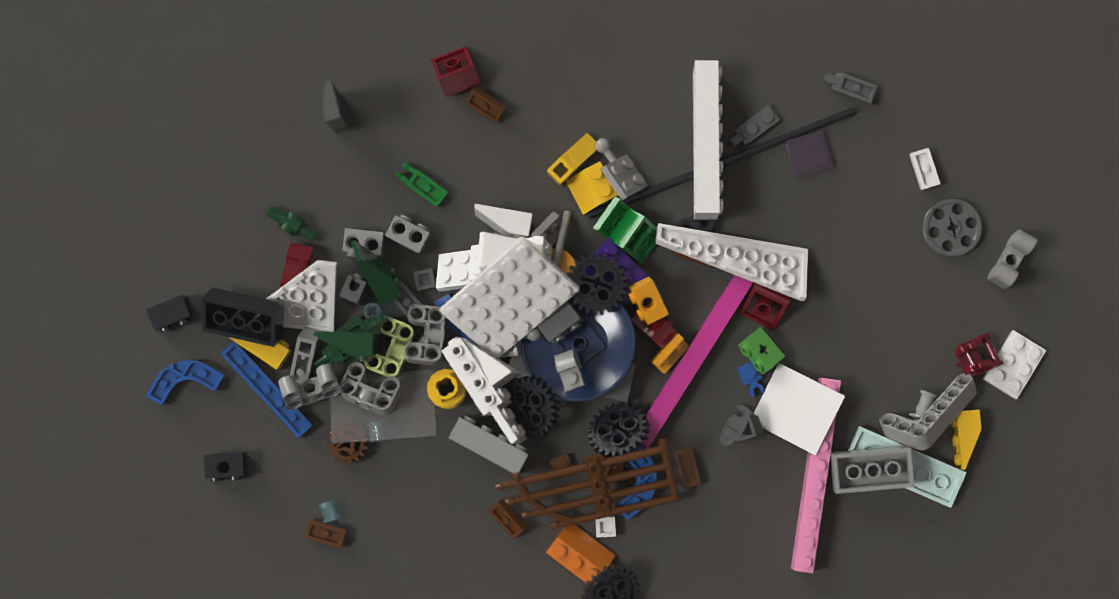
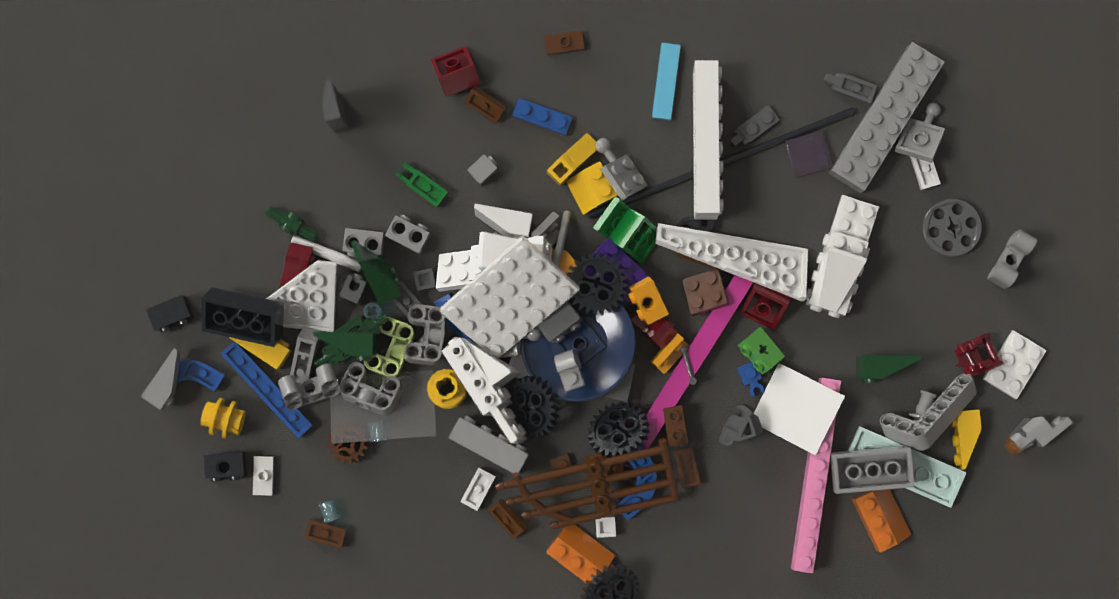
none -> light grey slope [141,348,181,410]
none -> yellow piece [201,398,246,439]
none -> white plate [253,456,274,495]
none -> white axle [291,235,361,272]
none -> white plate [460,468,496,511]
none -> light grey brick [467,155,498,186]
none -> blue plate [512,98,572,136]
none -> reddish brown plate [544,30,585,55]
none -> medium azure tile [652,43,680,121]
none -> reddish brown bracket [663,405,689,447]
none -> dark grey hinge [680,346,697,385]
none -> reddish brown plate [682,268,729,317]
none -> white wedge [806,195,879,318]
none -> light grey brick [829,42,944,193]
none -> orange slope [851,489,912,553]
none -> dark green slope [856,355,921,383]
none -> light grey plate [895,103,945,163]
none -> light grey plate [1003,416,1073,456]

